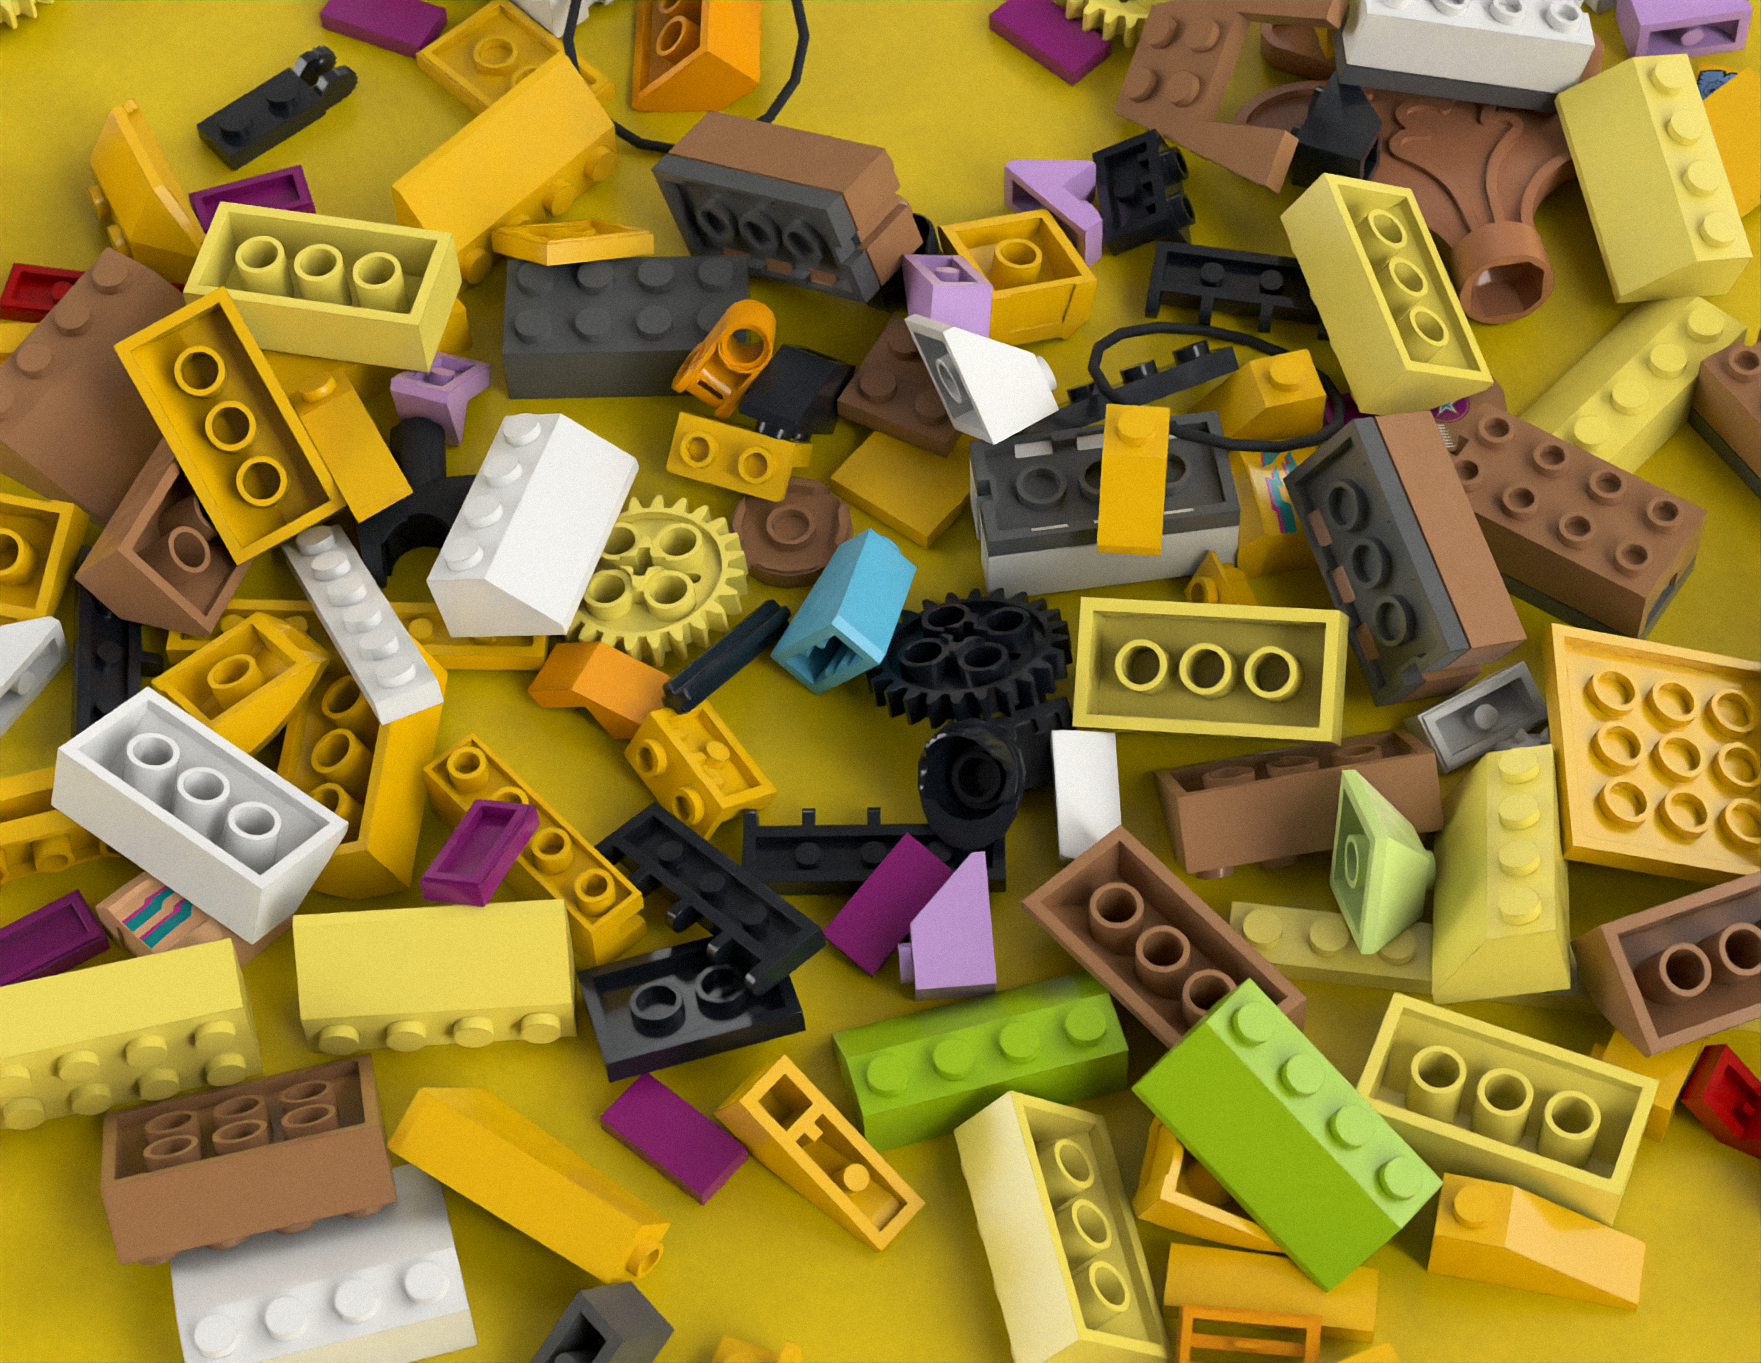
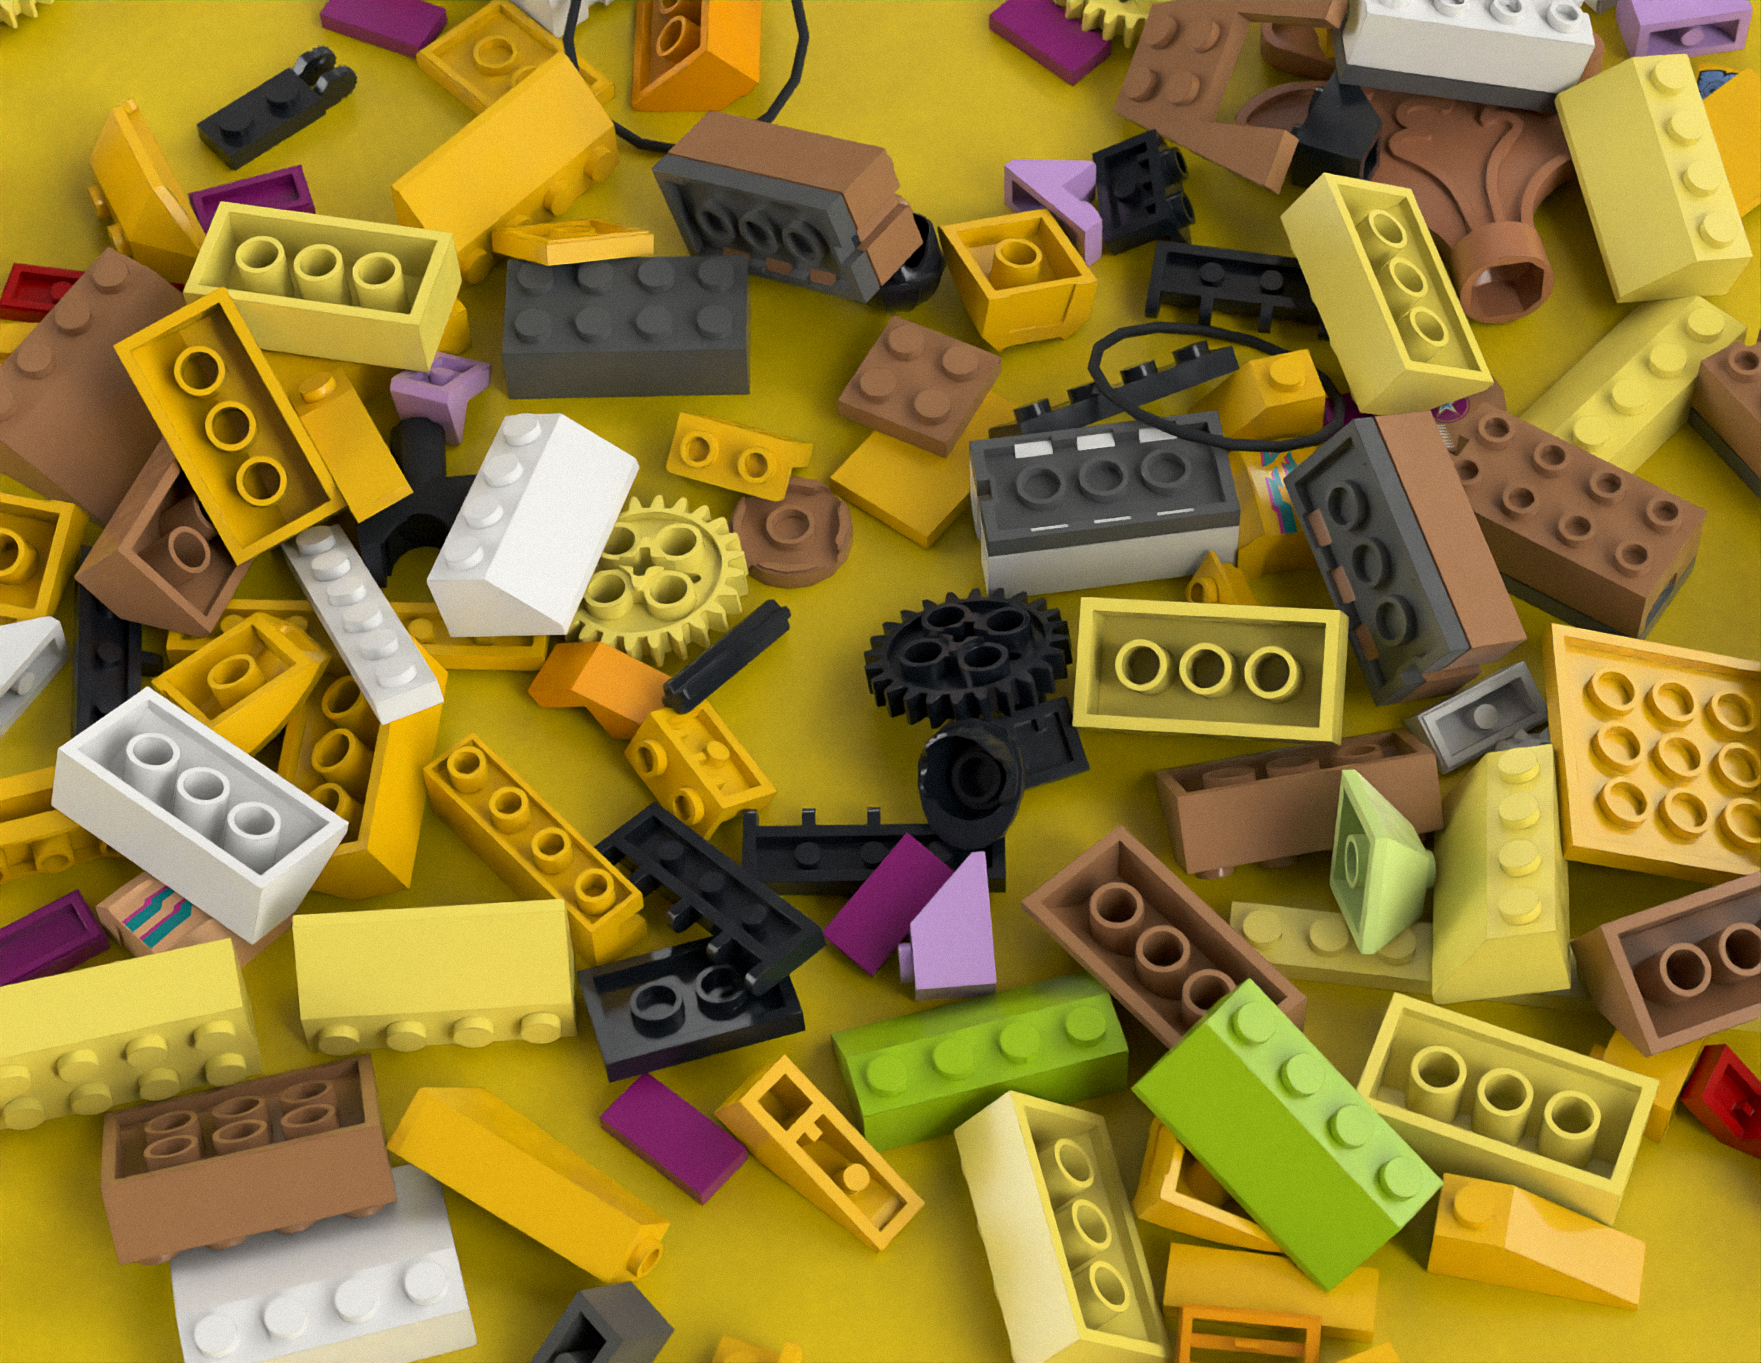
magenta tile [419,799,539,907] -> none
light orange piece [671,299,776,422] -> none
black slope [738,344,856,442] -> none
medium azure slope [770,528,917,695] -> none
lavender slope [902,254,993,345] -> none
white slope [904,314,1059,445] -> none
white slope [1050,730,1121,866] -> none
yellow slope [1097,404,1170,556] -> none

